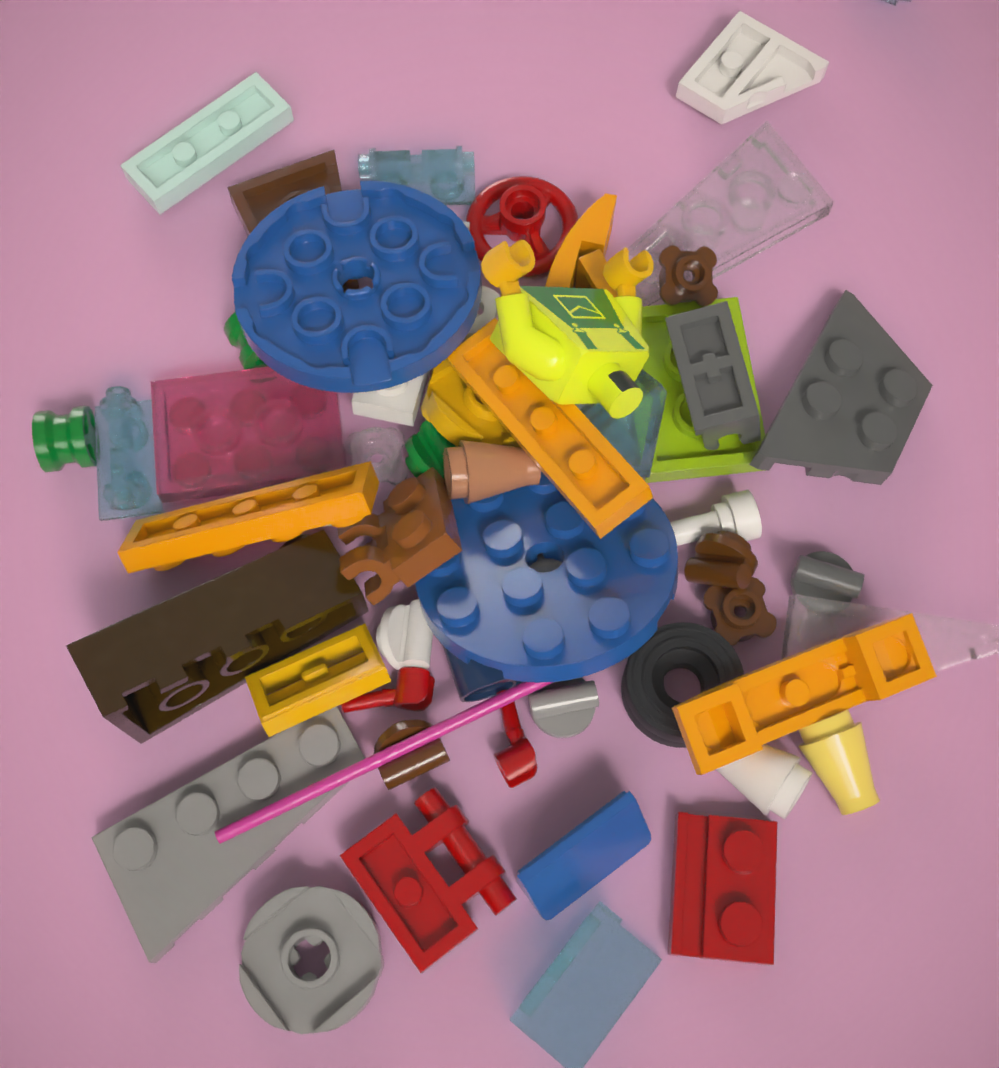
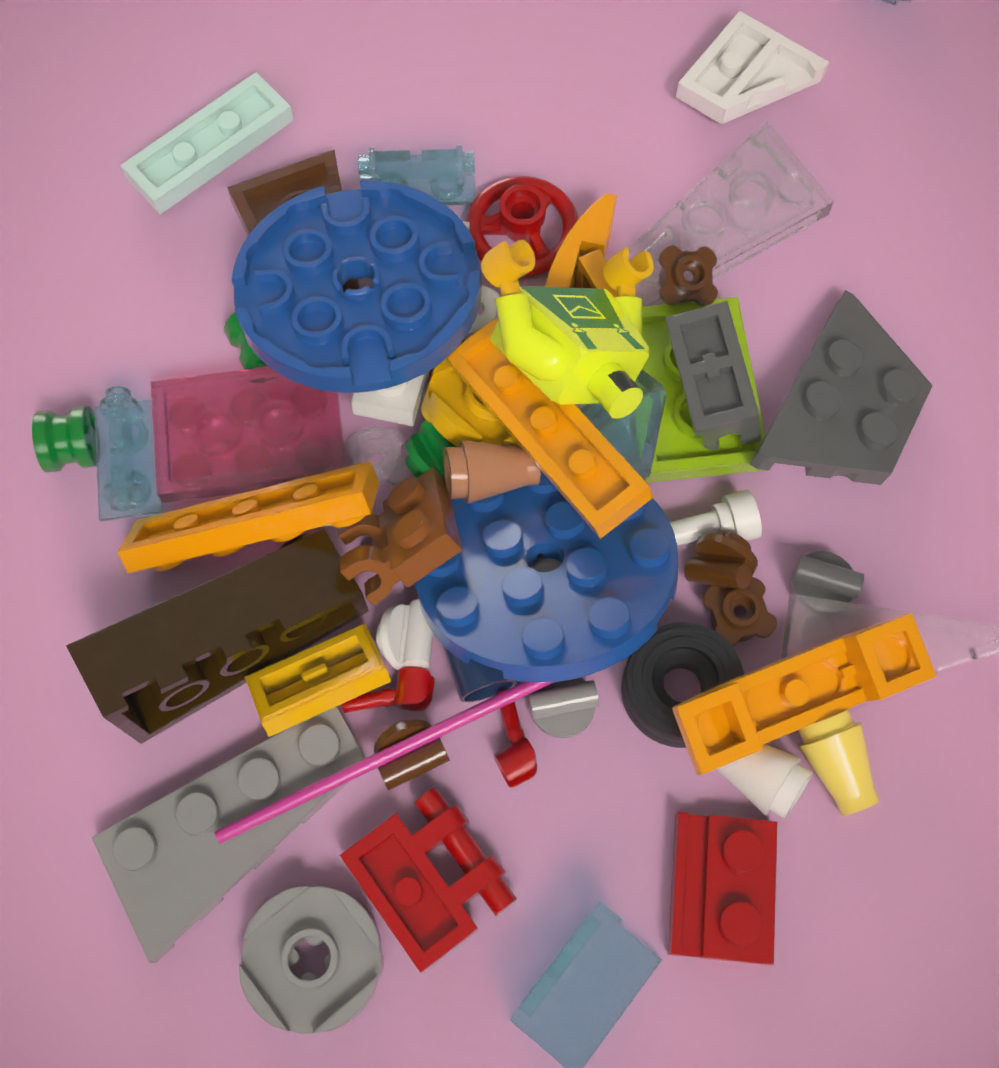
blue slope [516,791,651,921] -> none

